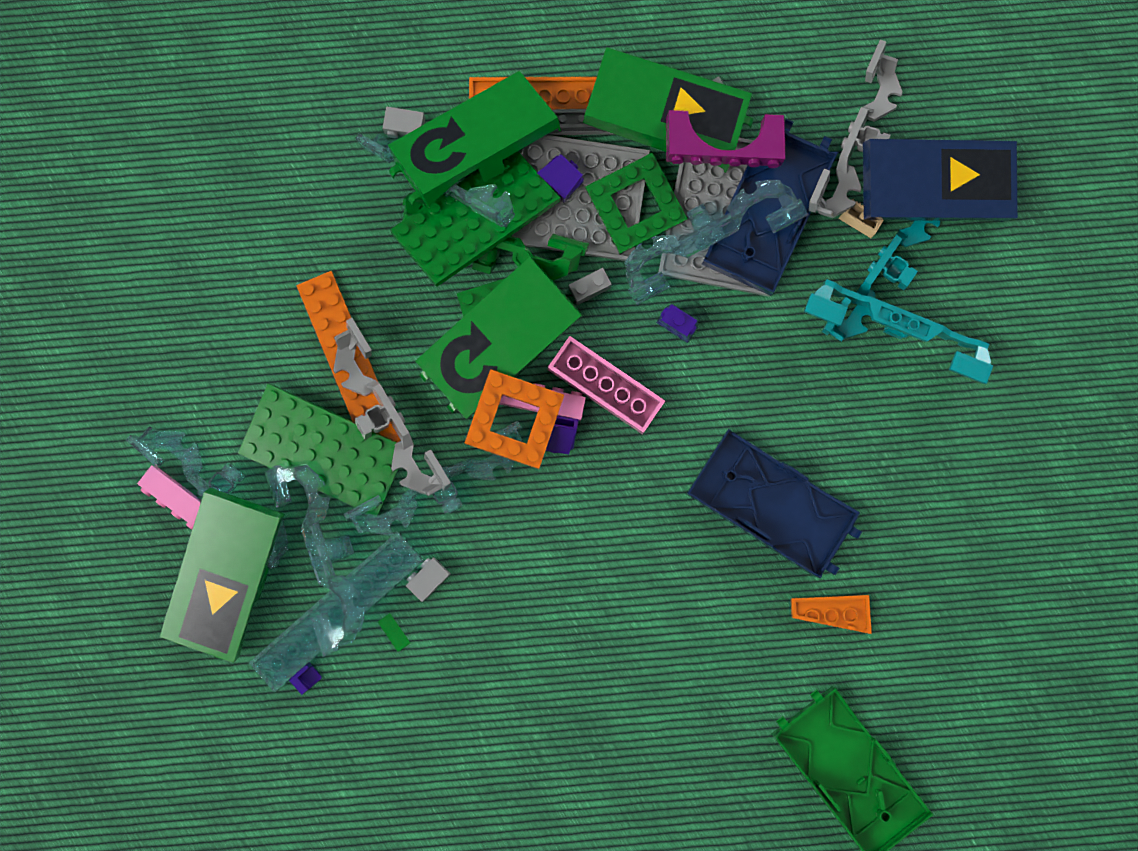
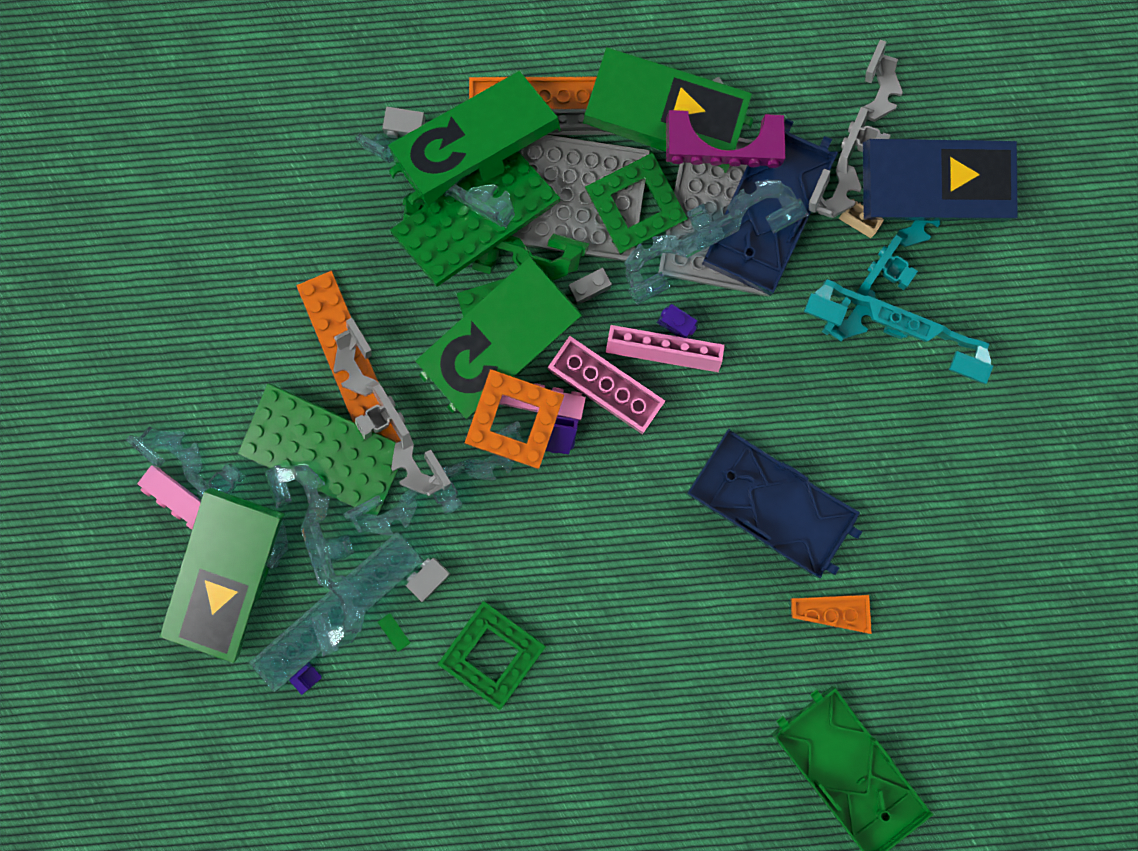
dark purple torso [537,154,584,203] -> none
none -> green plate [438,601,546,710]
none -> bright pink brick [606,325,724,373]

